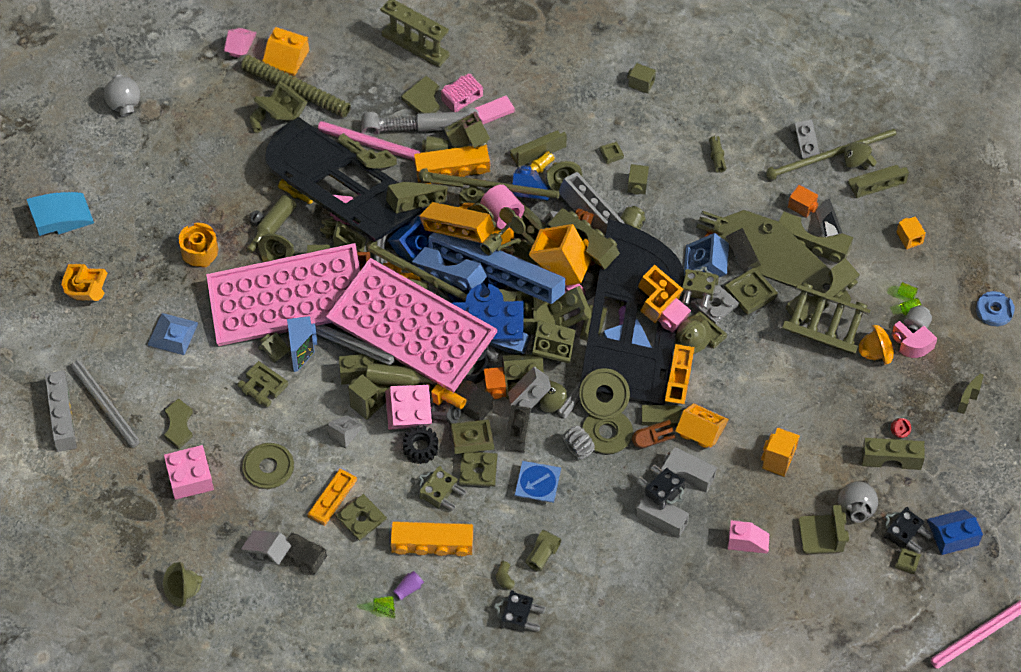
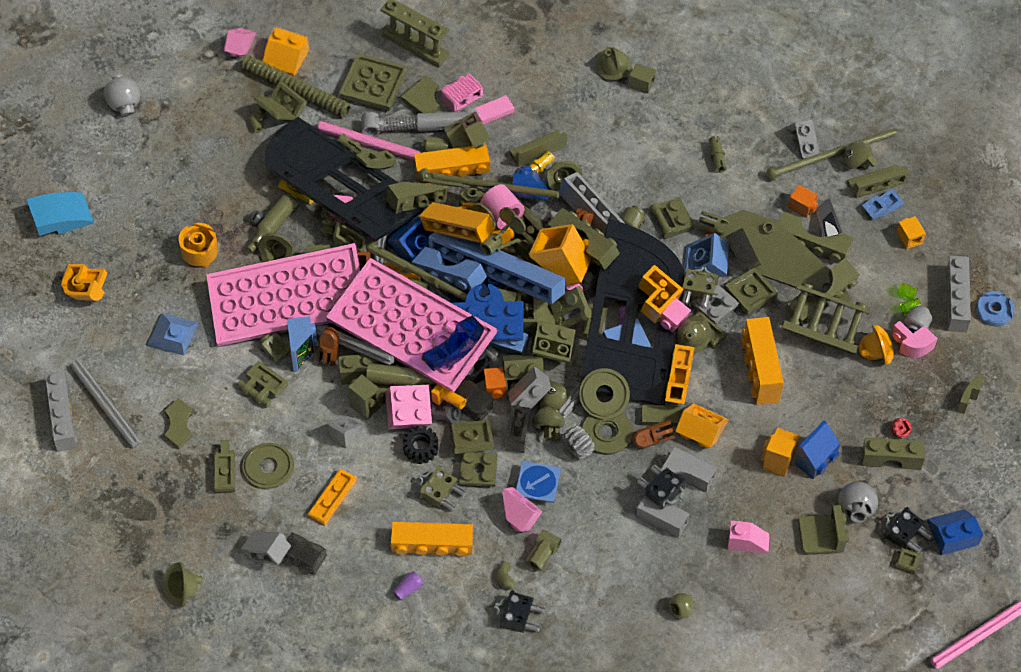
bright pink brick [164,445,214,500] -> none
olive piece [336,494,387,541] -> none
clear neon green slope [373,596,395,618] -> none
olive tile [600,141,624,164] -> none
olive brick [627,164,649,195] -> none
none -> olive hinge [214,440,235,492]
none -> dark orange arm [317,327,339,366]
none -> olive plate [339,53,408,111]
none -> clear blue arch [422,315,485,372]
none -> bright pink slope [502,487,542,532]
none -> olive piece [532,406,565,441]
none -> olive helmet [596,47,632,81]
none -> olive plate [649,197,695,238]
none -> olive piece [669,593,695,619]
none -> light orange brick [740,317,784,405]
none -> blue slope [795,420,840,479]
none -> medium blue slope [862,188,904,220]
none -> light grey brick [946,256,971,333]

